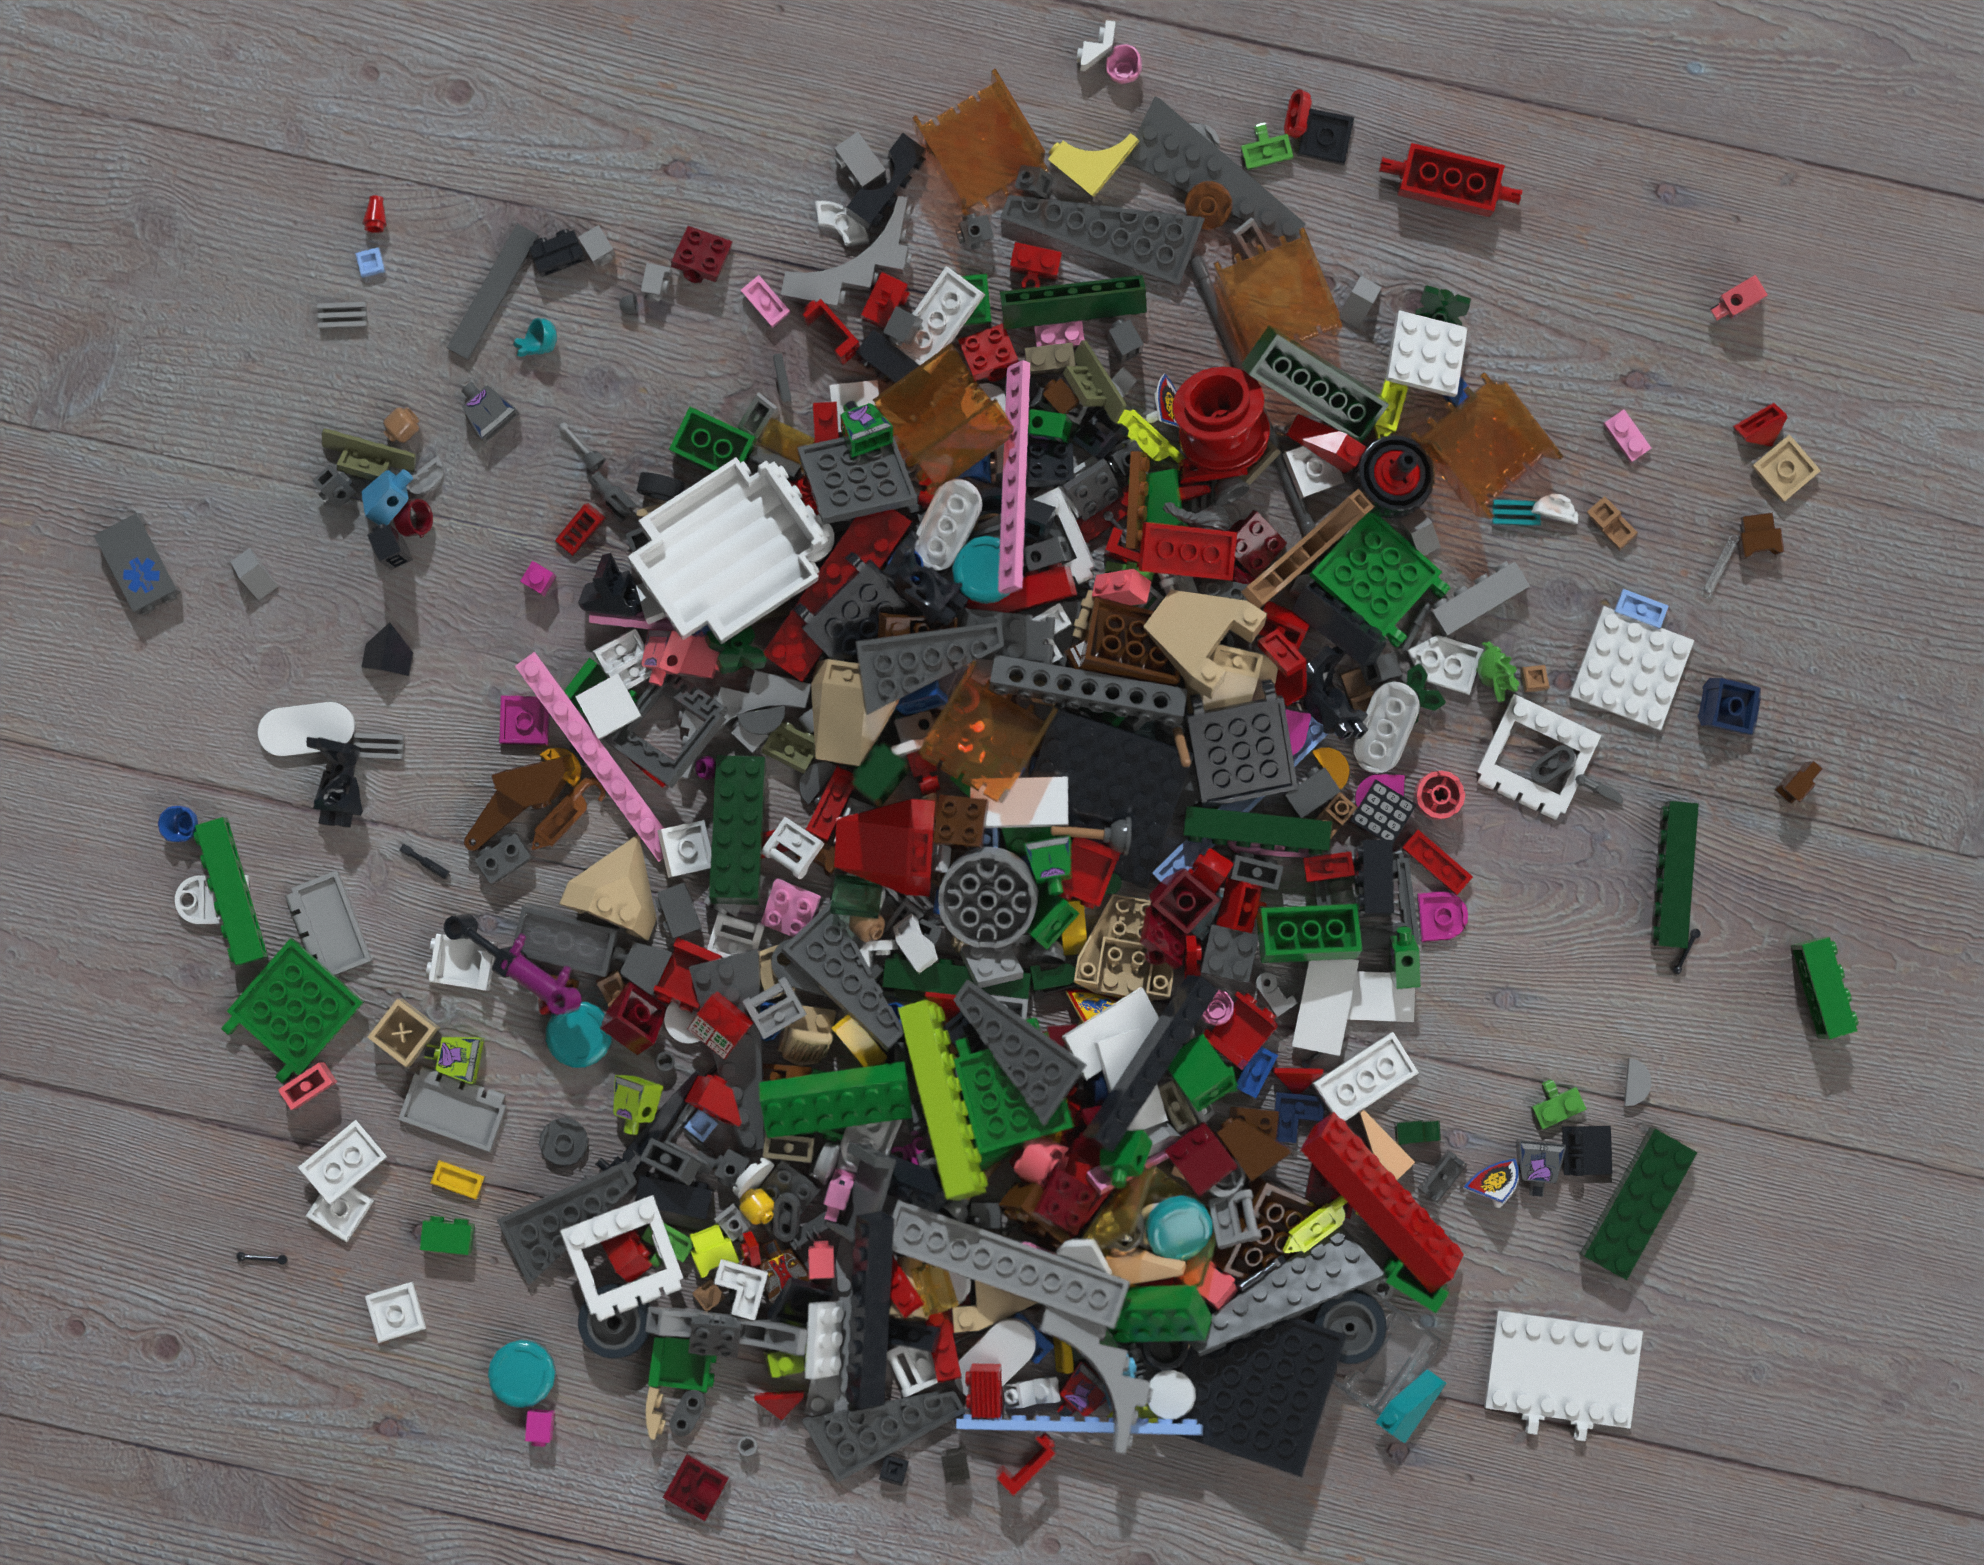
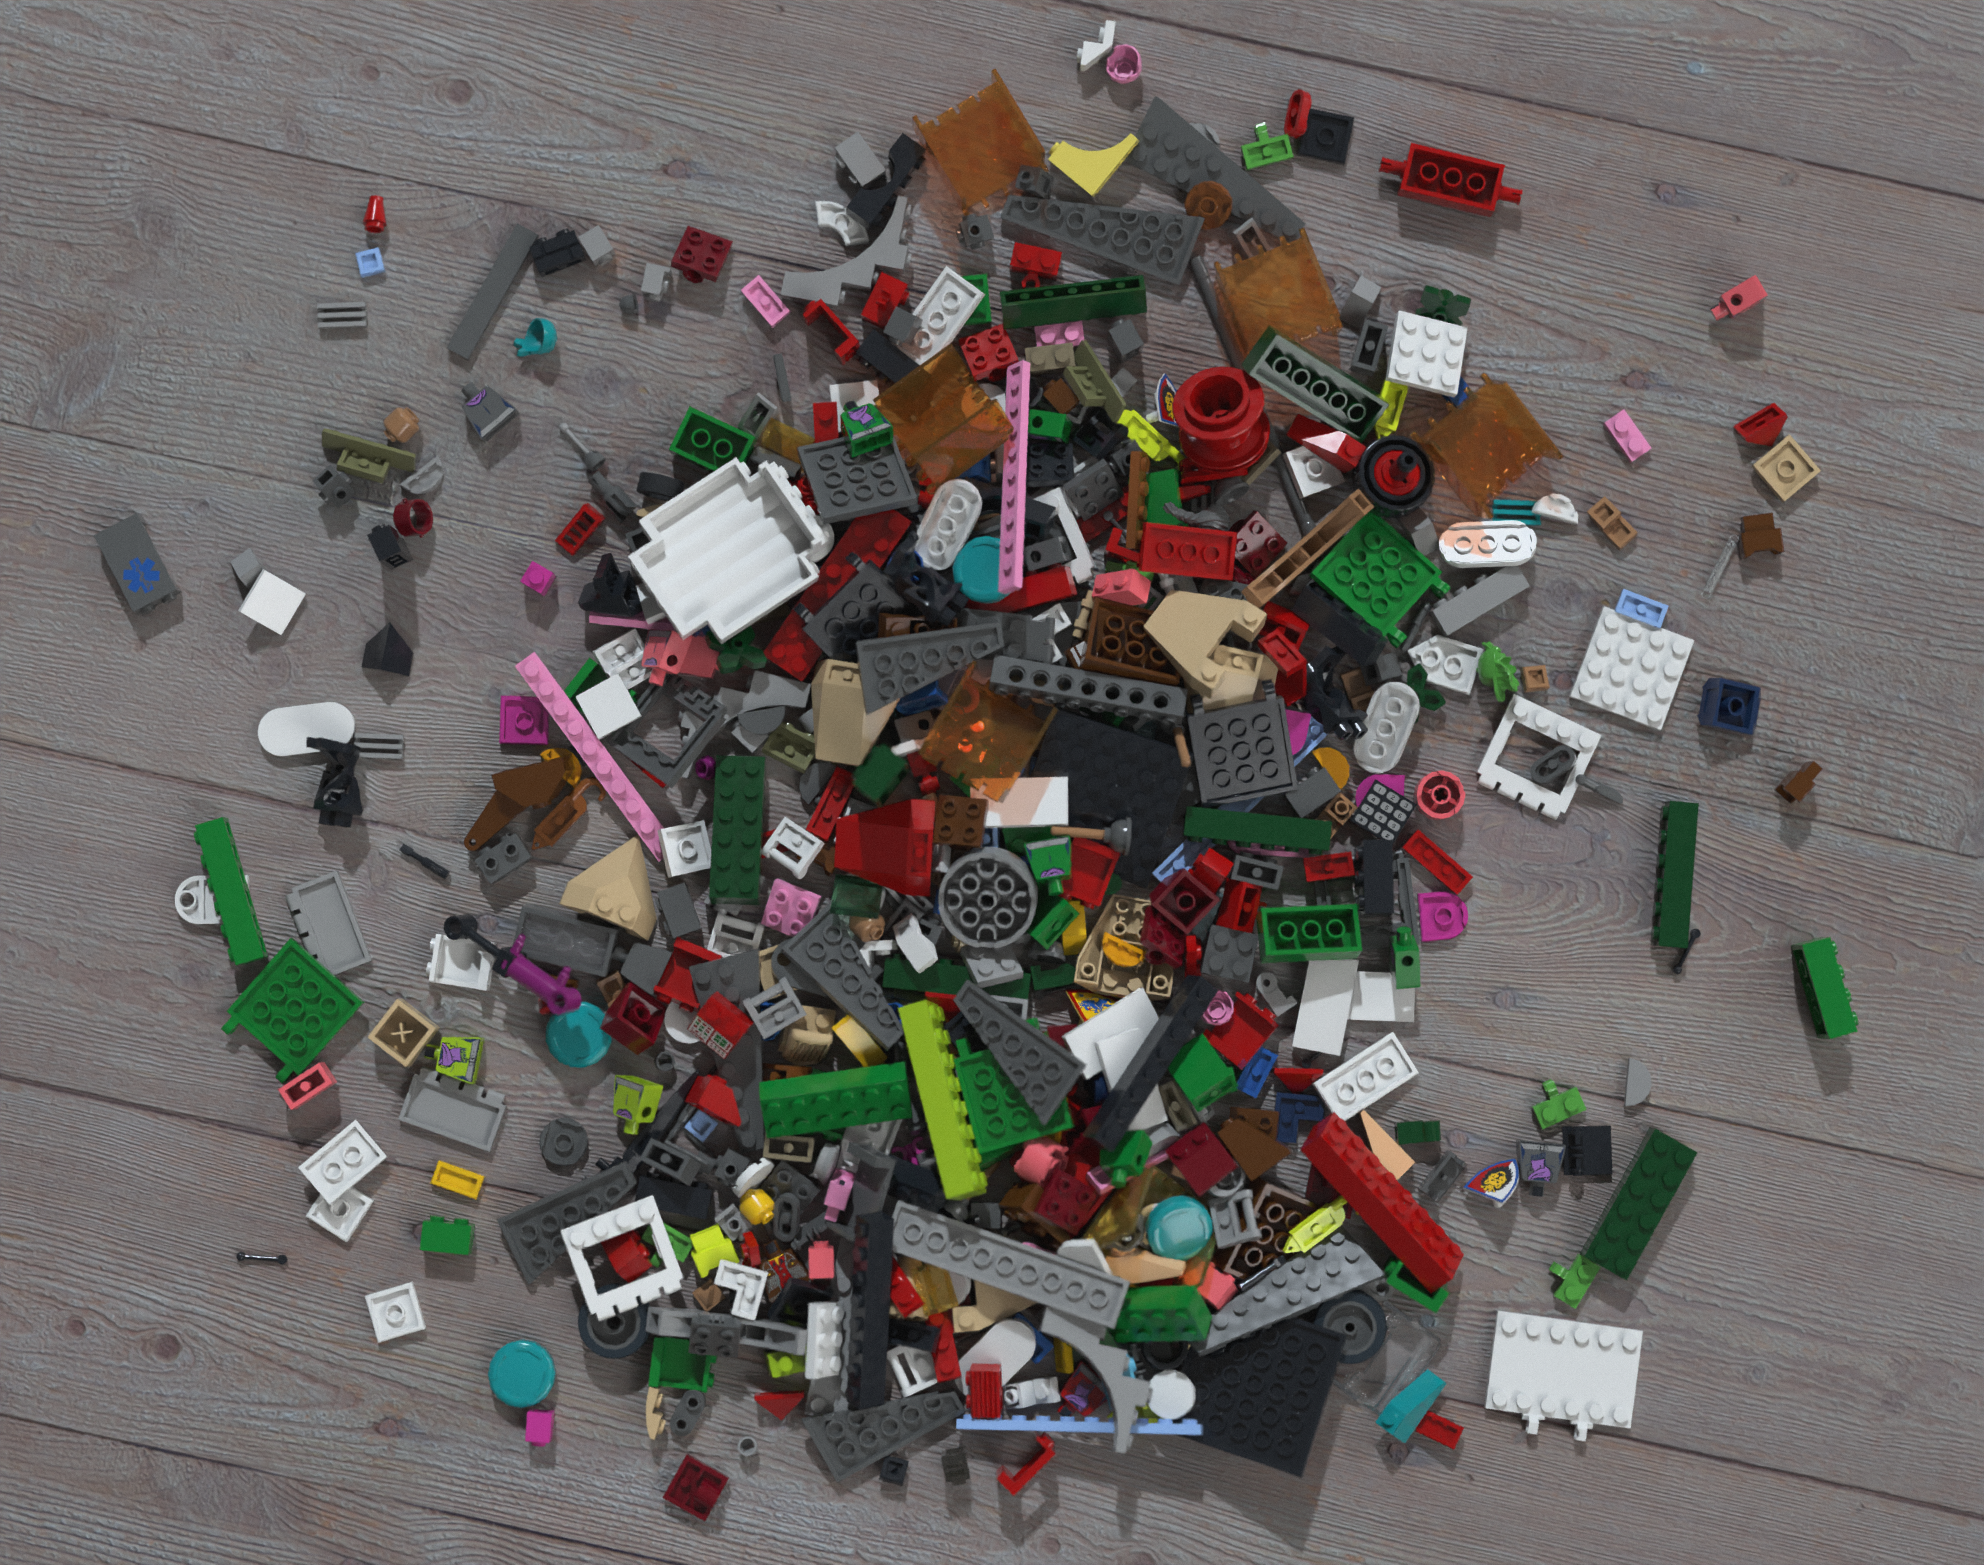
blue hair [158,806,198,842] -> none
dark azure torso [361,469,413,526] -> none
none -> white tile [238,569,305,635]
none -> light orange tile [1101,932,1146,967]
none -> dark grey brick [1349,319,1388,377]
none -> red plate [1414,1411,1464,1450]
none -> white tile [1439,520,1537,568]
none -> bright green plate [1549,1254,1601,1309]

